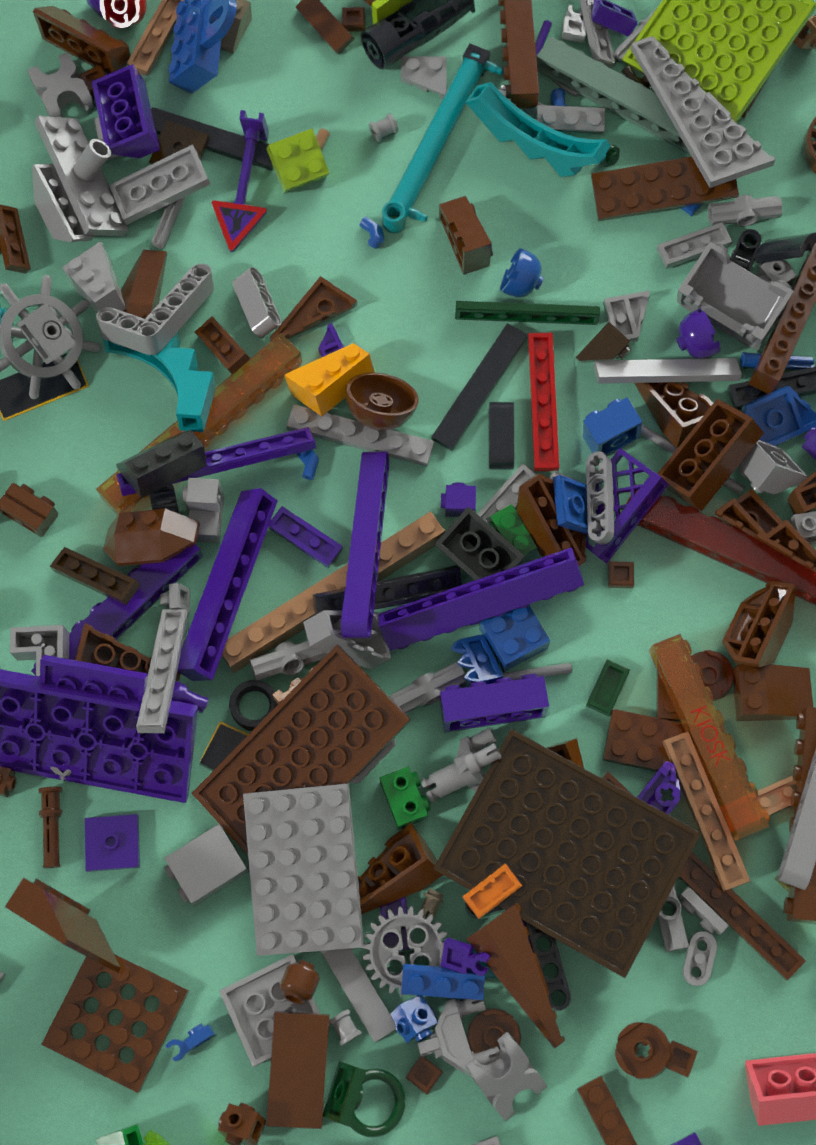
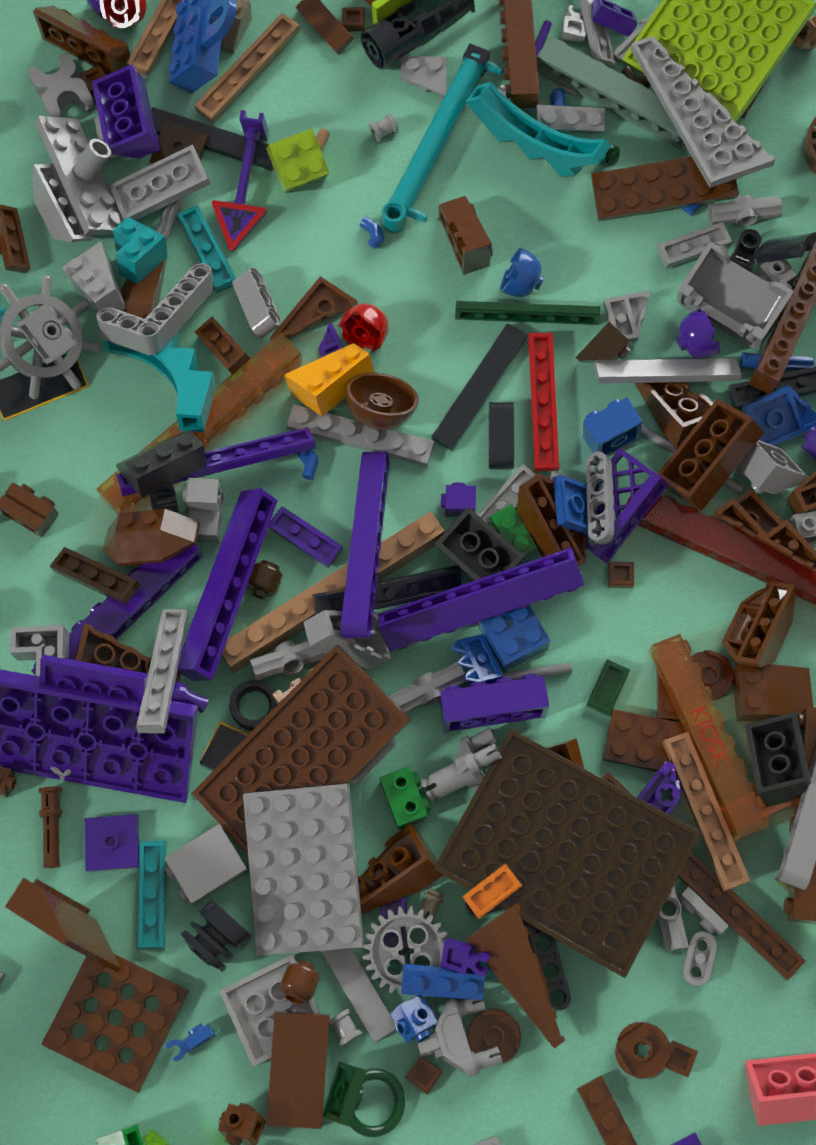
light grey tile [160,583,190,613] -> none
light grey piece [465,1032,547,1122] -> none
none -> teal brick [113,217,168,284]
none -> teal tile [137,841,167,950]
none -> teal tile [177,205,236,294]
none -> black wheel [180,899,253,972]
none -> medium nougat plate [194,13,300,123]
none -> dark brown head [247,560,283,600]
none -> red cylinder [339,303,389,352]
none -> pearl dark grey slope [745,712,811,808]

